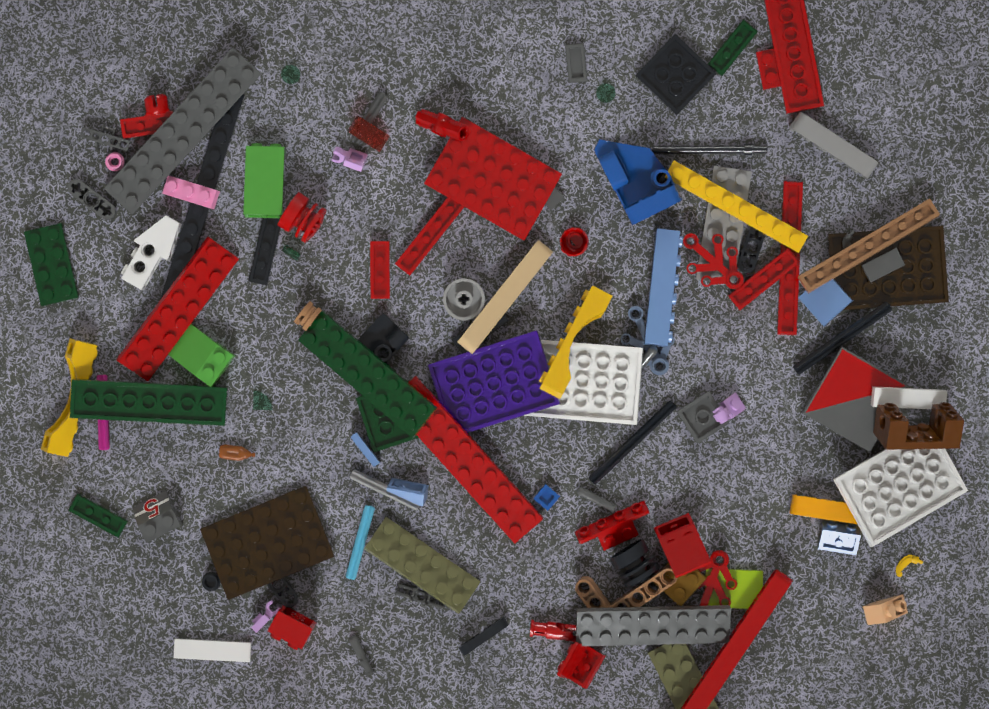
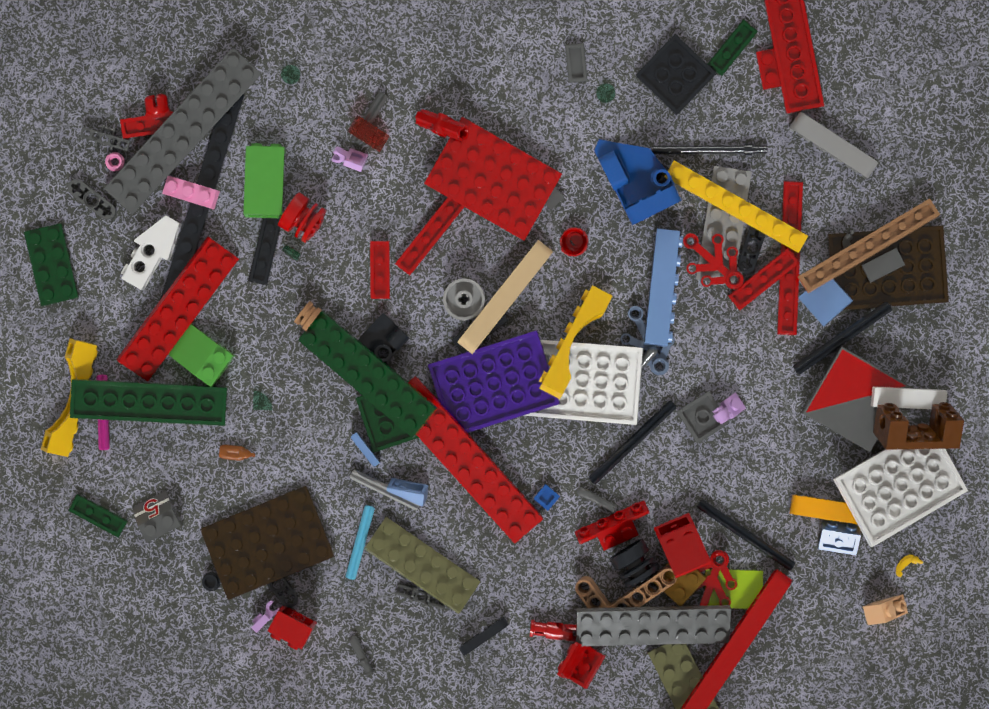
white tile [174,638,252,662] -> none
none -> black axle [697,499,795,571]

